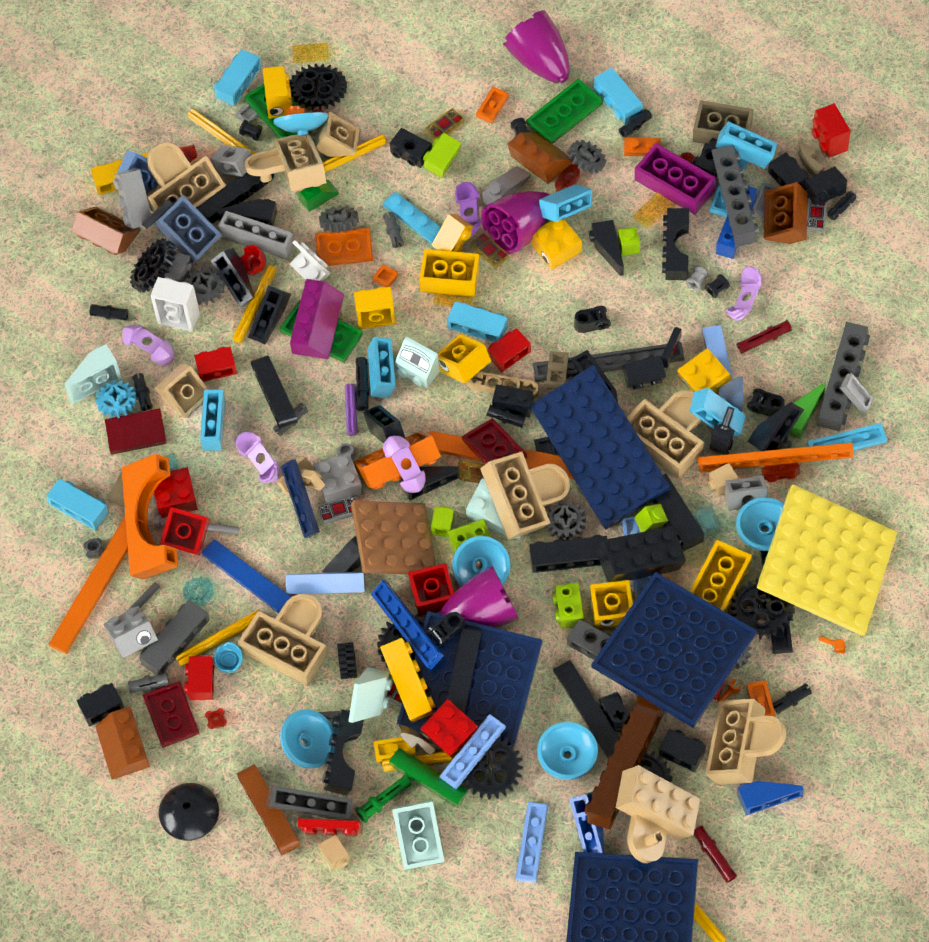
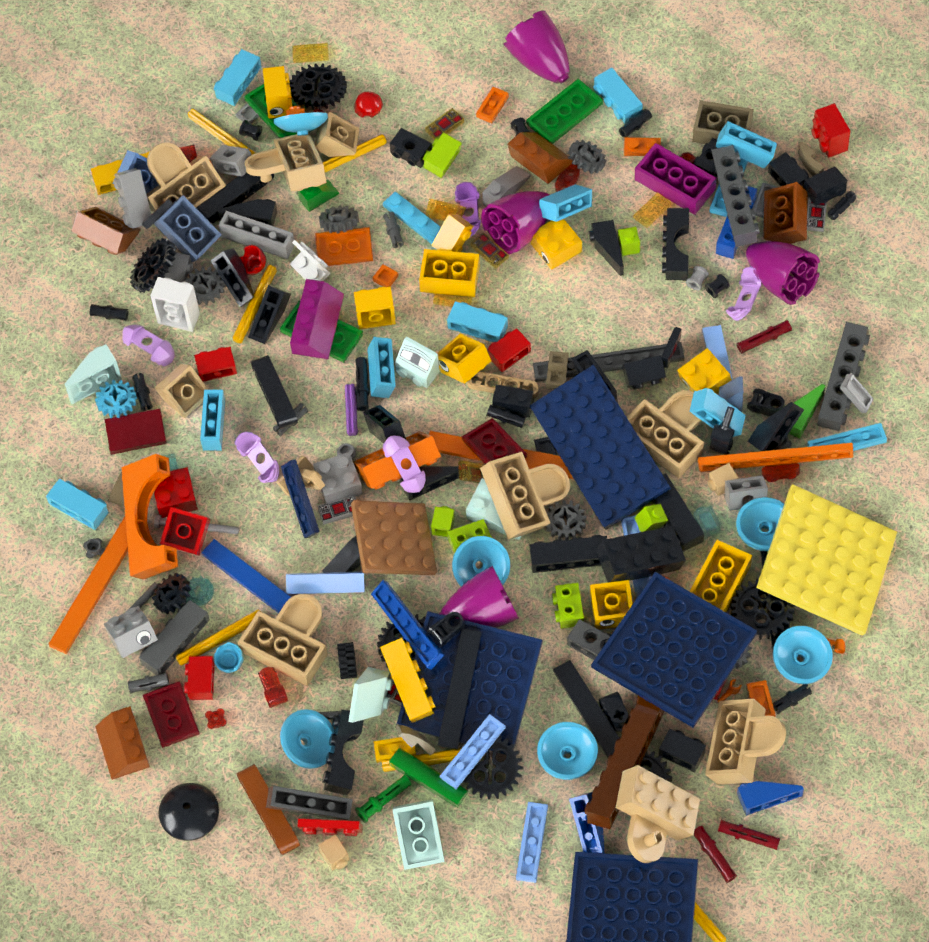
black brick [76,683,124,727] -> none
red brick [408,563,454,616] -> none
red brick [421,699,478,759] -> none
black piece [574,306,611,333] -> none
none -> black gear [152,573,192,614]
none -> clear red piece [258,667,288,708]
none -> red hair [354,91,383,118]
none -> clear yellow slope [425,199,466,221]
none -> dark red pin [718,819,780,850]
none -> magenta cylinder [746,241,820,305]
none -> medium azure dish [773,626,833,684]

